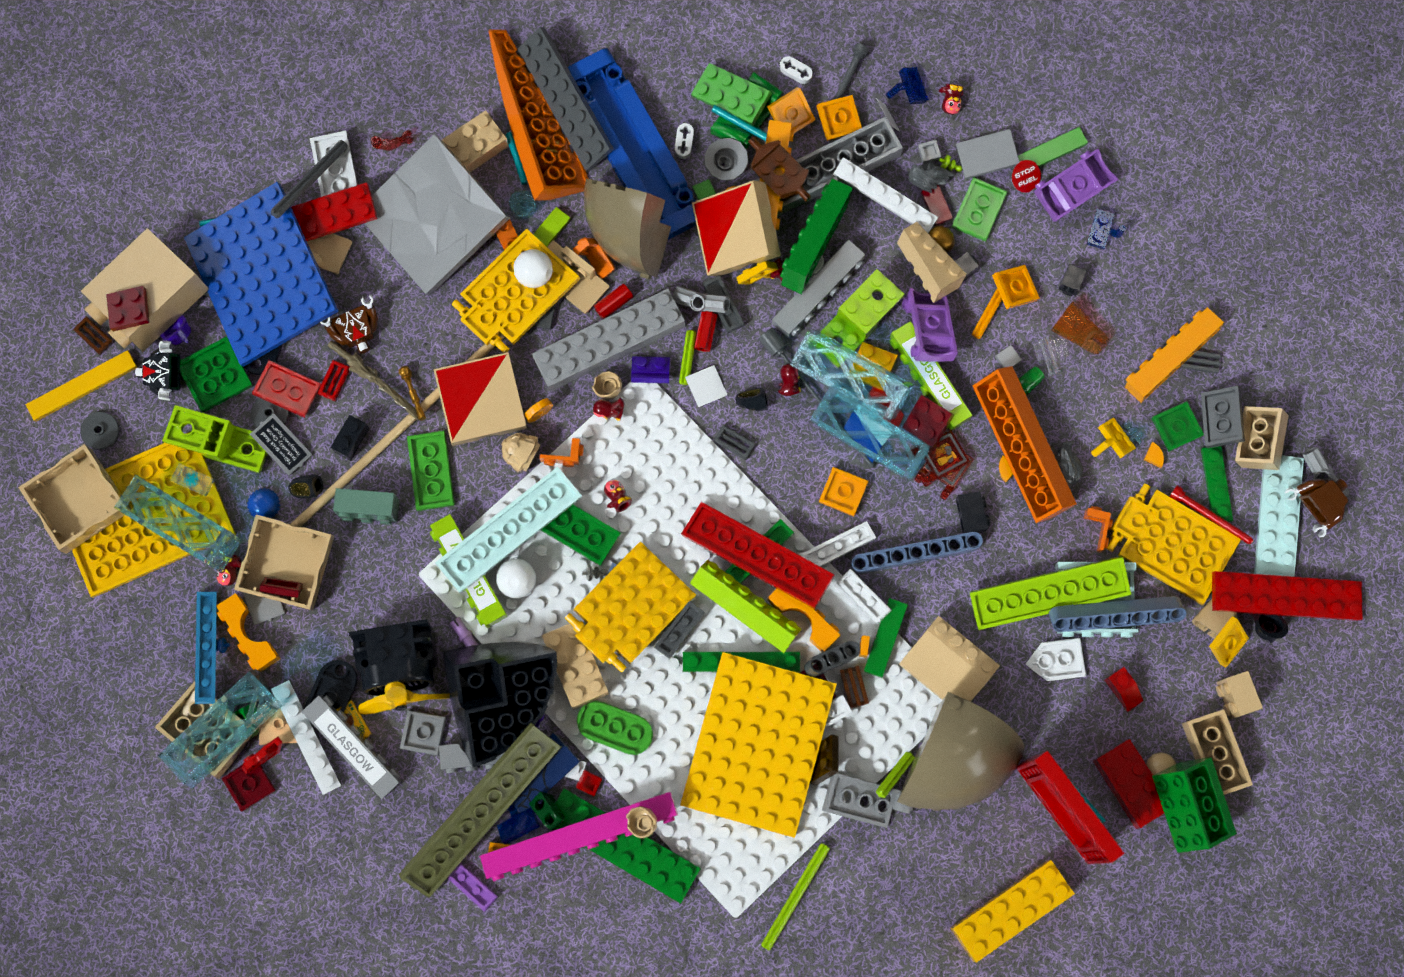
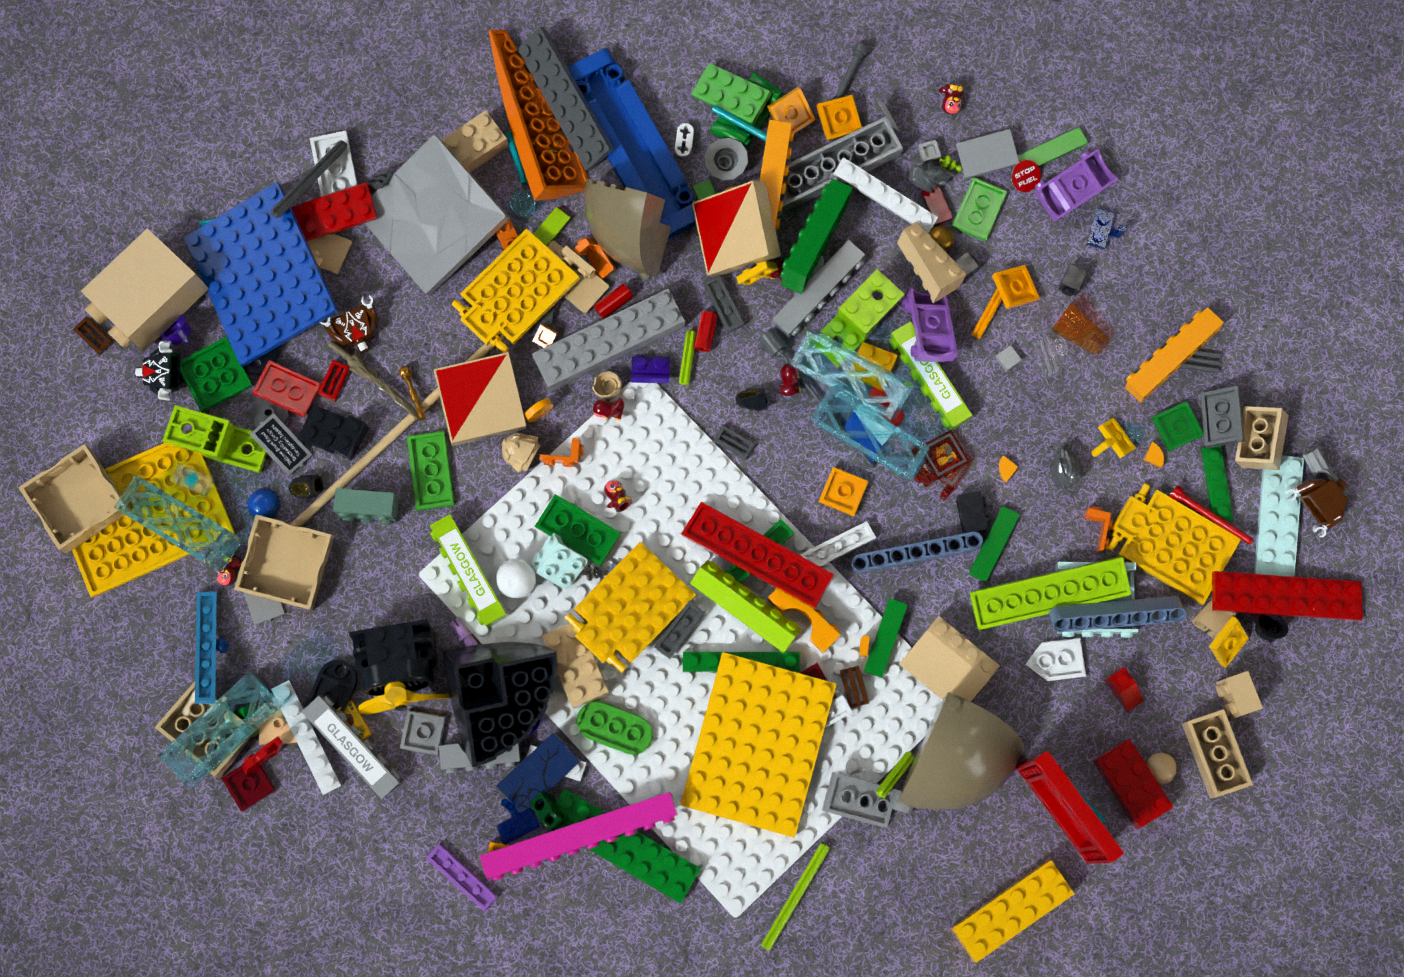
yellow tile [25,350,137,422] -> none
dark grey plate [80,412,120,450] -> none
dark red plate [106,286,150,332] -> none
light orange arch [216,593,281,672] -> none
dark red tile [259,577,303,598] -> none
clear red arm [370,130,413,151] -> none
olive plate [398,723,561,898] -> none
light aqua plate [435,466,582,593] -> none
white piece [513,249,553,288] -> none
red tile [575,770,603,796] -> none
tan hair [626,806,657,838] -> none
light grey piece [672,286,730,313] -> none
white sticker [685,365,727,407] -> none
reddish brown plate [748,136,811,202] -> none
white beam [780,56,812,84] -> none
dark grey beam [804,641,860,677] -> none
dark brown wing [810,734,839,785] -> none
white tile [837,569,891,624] -> none
clear blue plate [886,67,928,104] -> none
dark red plate [902,395,954,447] -> none
orange brick [973,366,1077,523] -> none
green piece [1018,366,1045,395] -> none
green brick [1152,757,1237,853] -> none
none -> black plate [297,404,347,454]
none -> dark grey tile [367,170,392,191]
none -> light aqua bracket [532,533,588,589]
none -> tile [533,324,559,348]
none -> green tile [968,506,1020,583]

